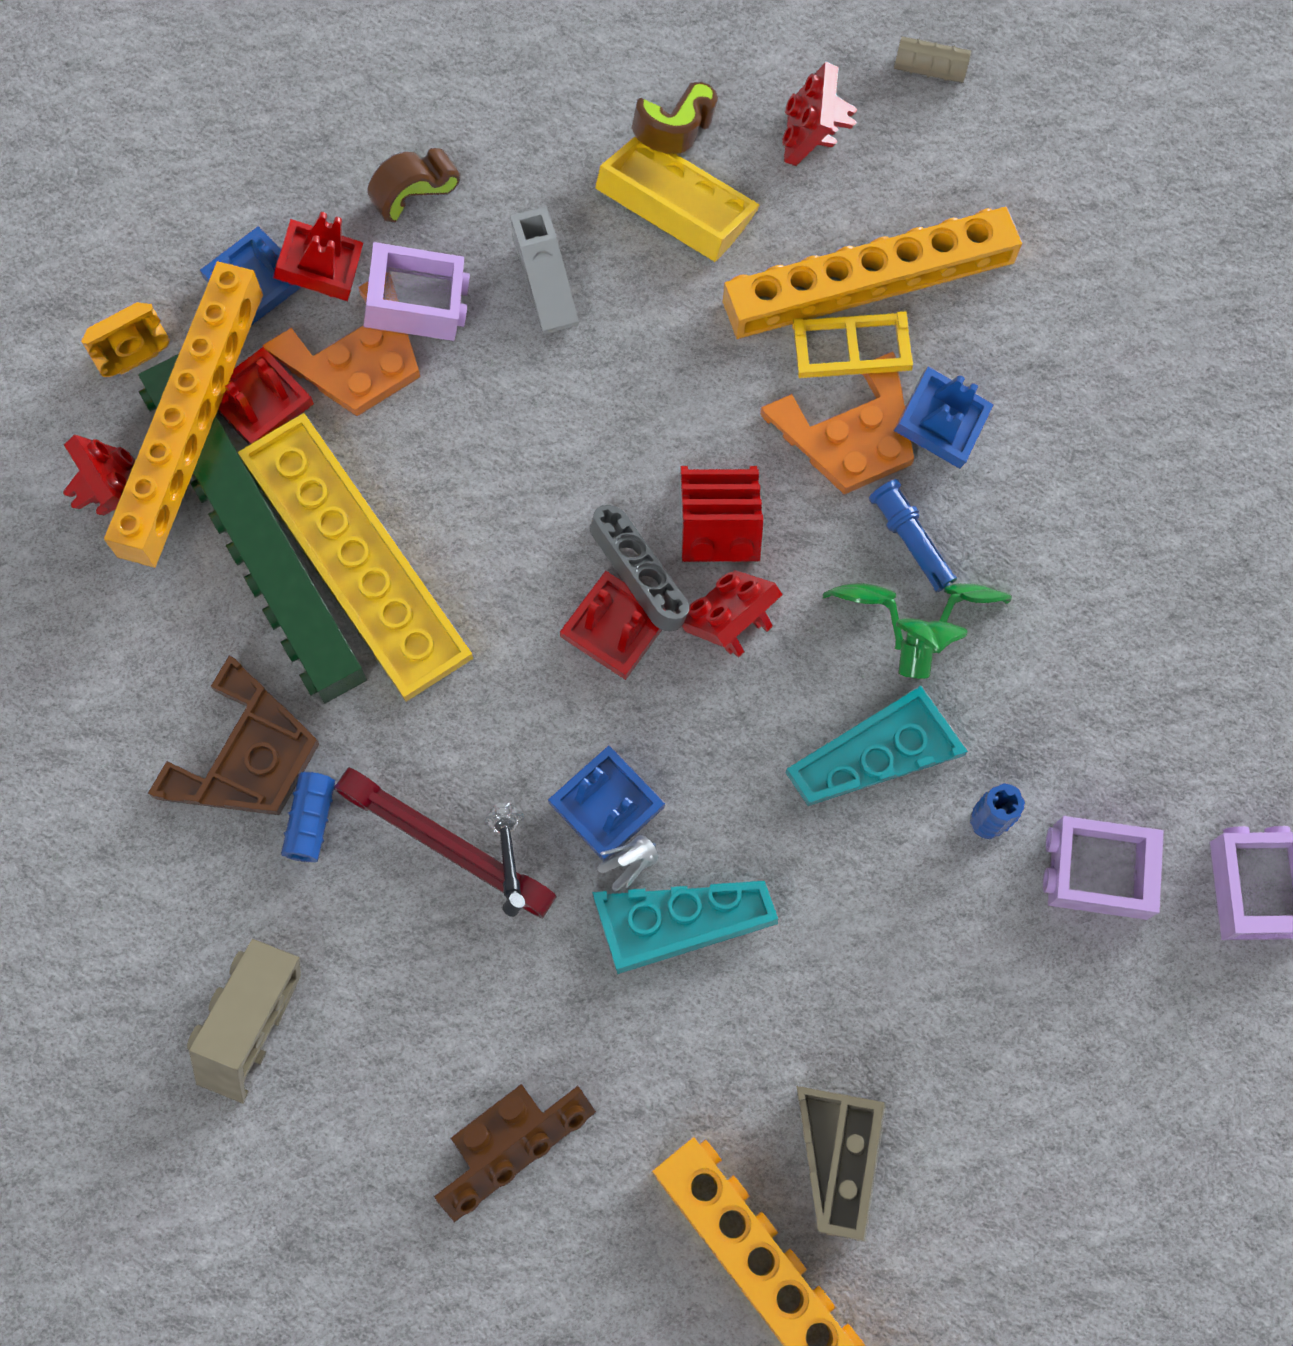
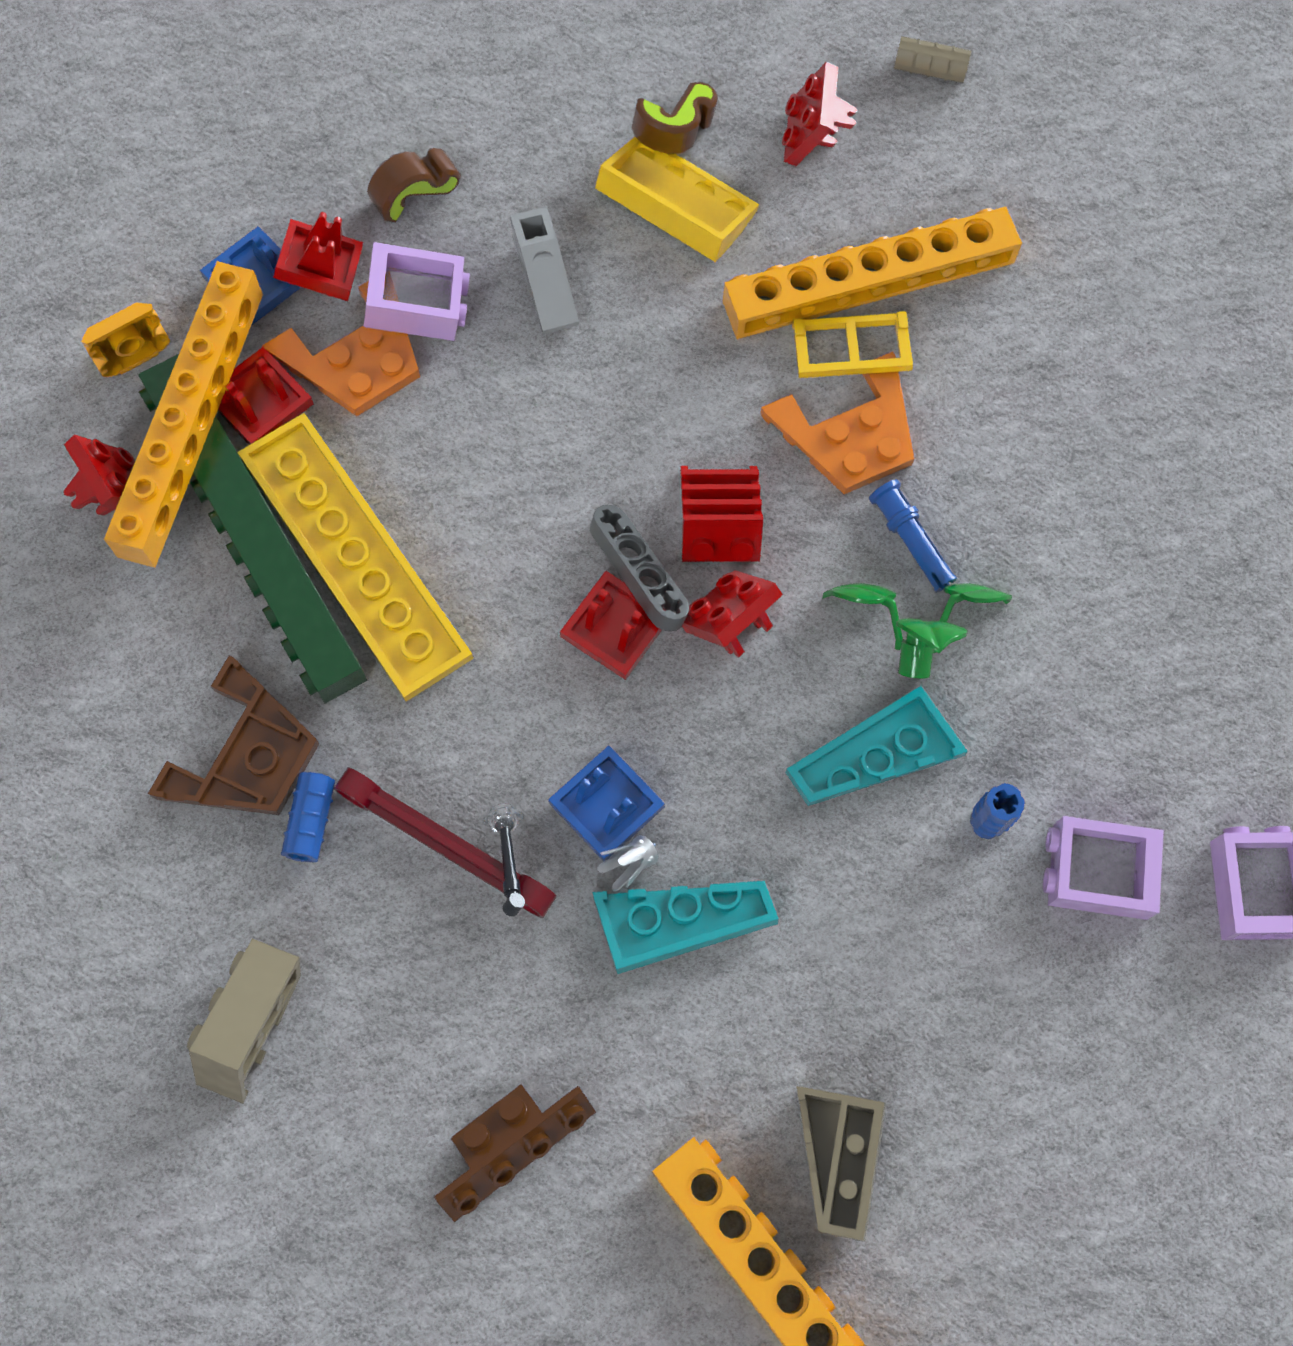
blue plate [894,366,994,469] -> none

